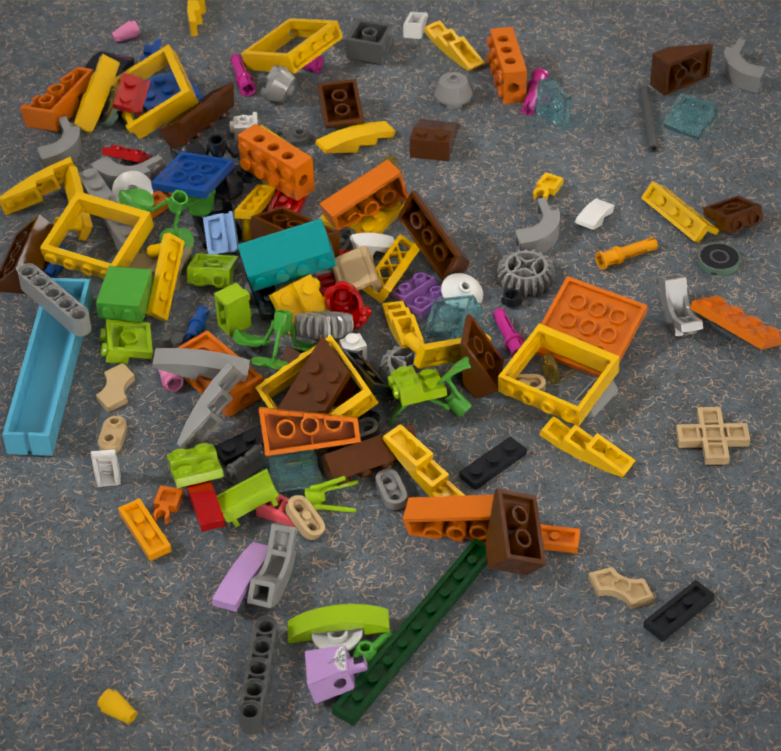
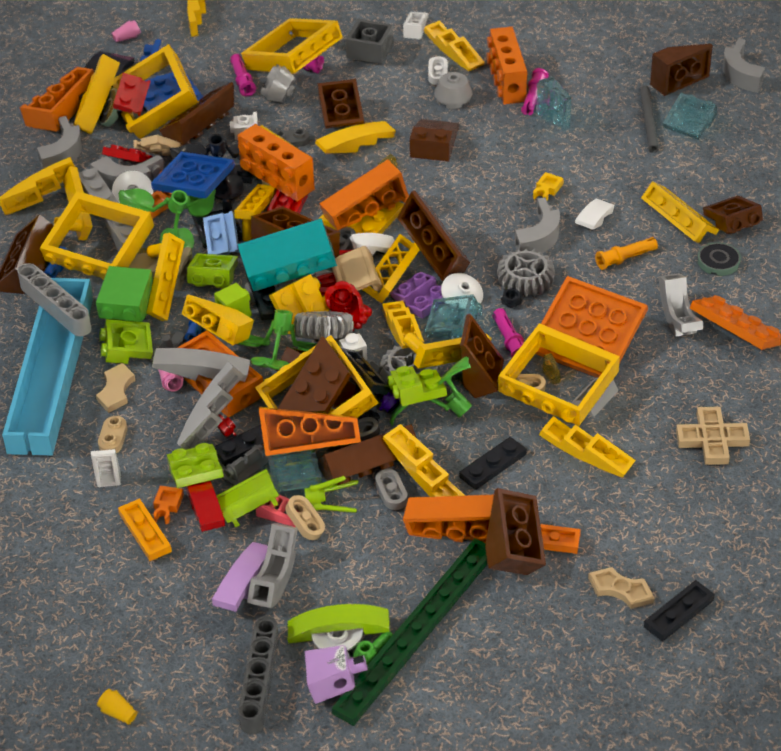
none -> tan plate [133,135,181,156]
none -> yellow slope [182,294,254,346]
none -> red plate [217,414,237,438]
none -> dark purple plate [379,392,400,413]
none -> white plate [428,56,448,85]

